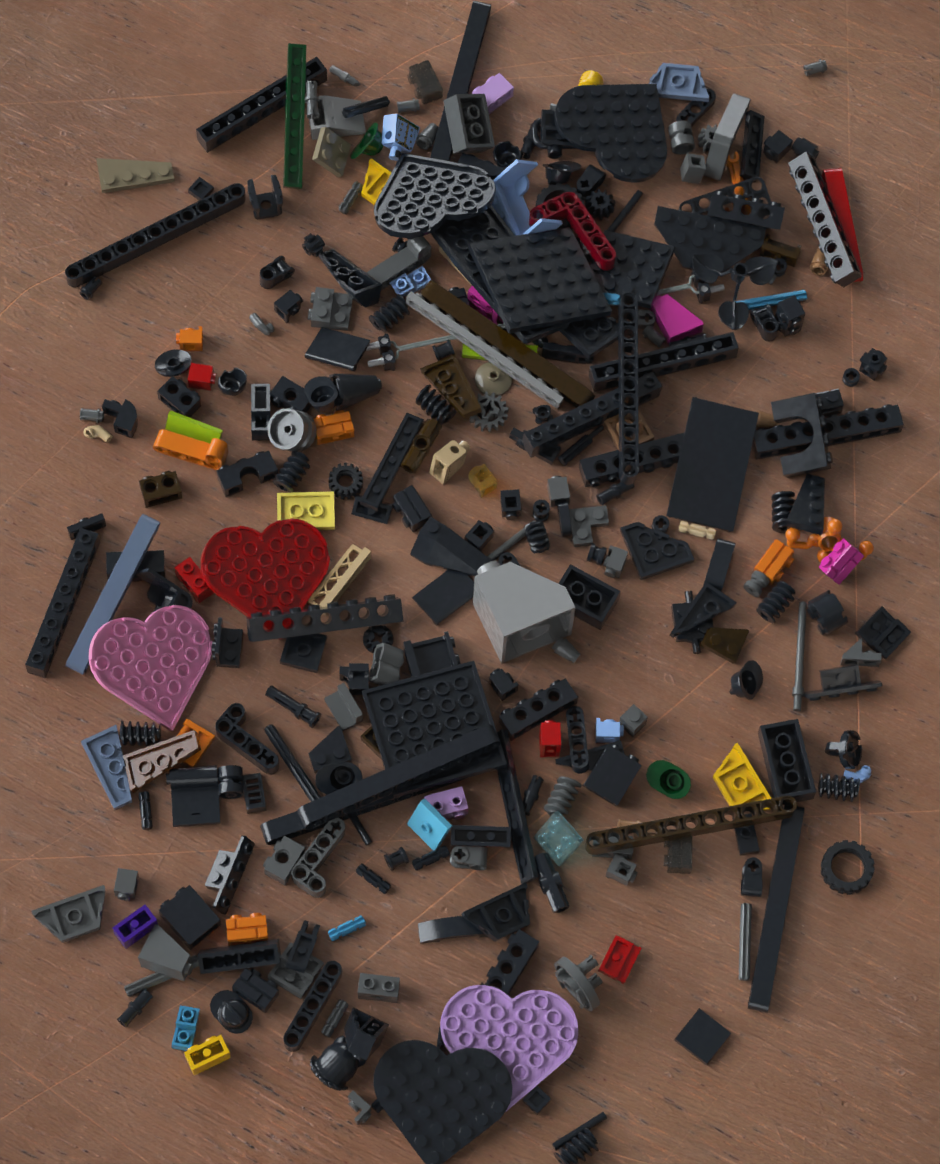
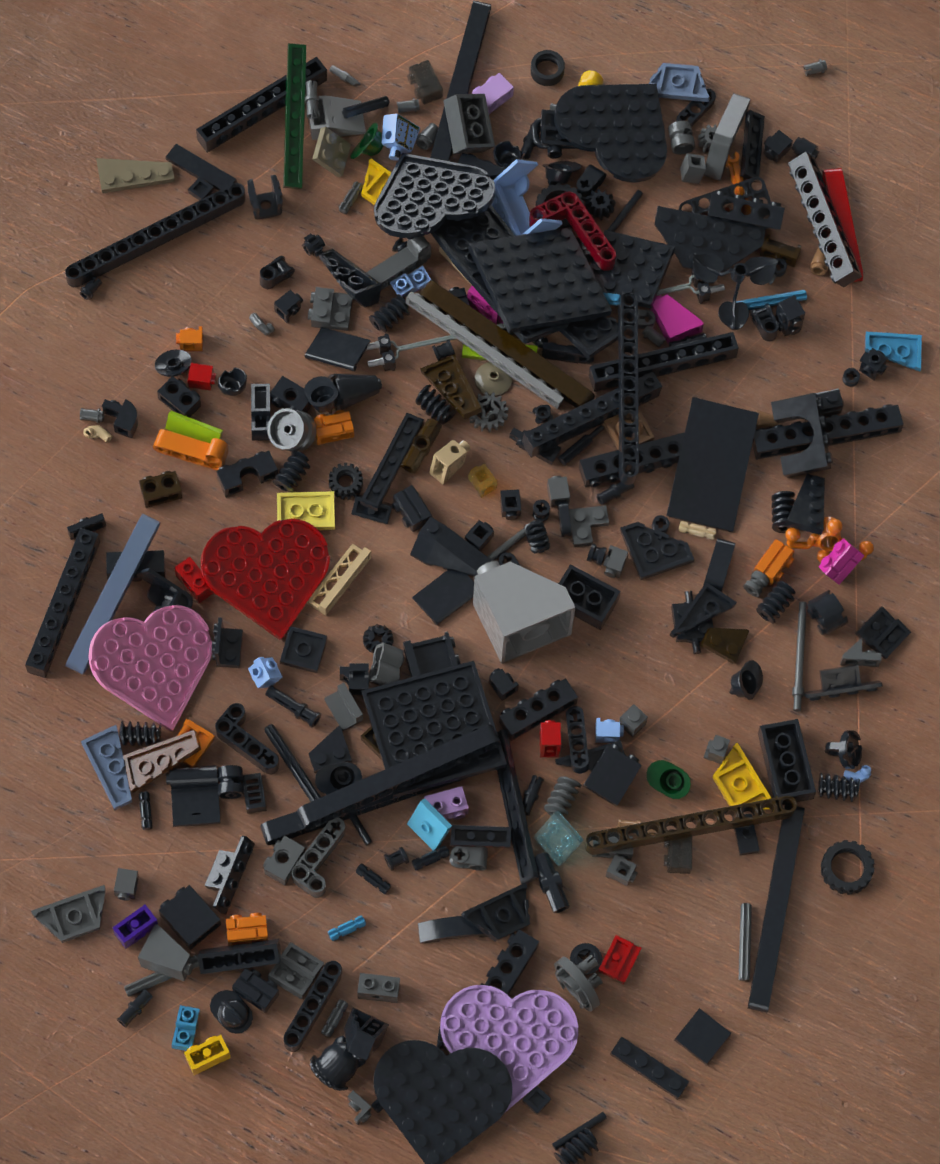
black brick [246,594,404,642] -> none
black hinge [285,920,320,973] -> none
dark grey cone [552,636,581,663] -> none
black piece [741,857,763,897] -> none
none -> black tile [166,144,237,191]
none -> light blue brick [248,657,282,688]
none -> black tyre [531,50,565,86]
none -> black gear [570,943,602,975]
none -> black plate [610,1037,689,1100]
none -> dark grey brick [703,735,730,764]
none -> dark azure wing [865,331,922,372]

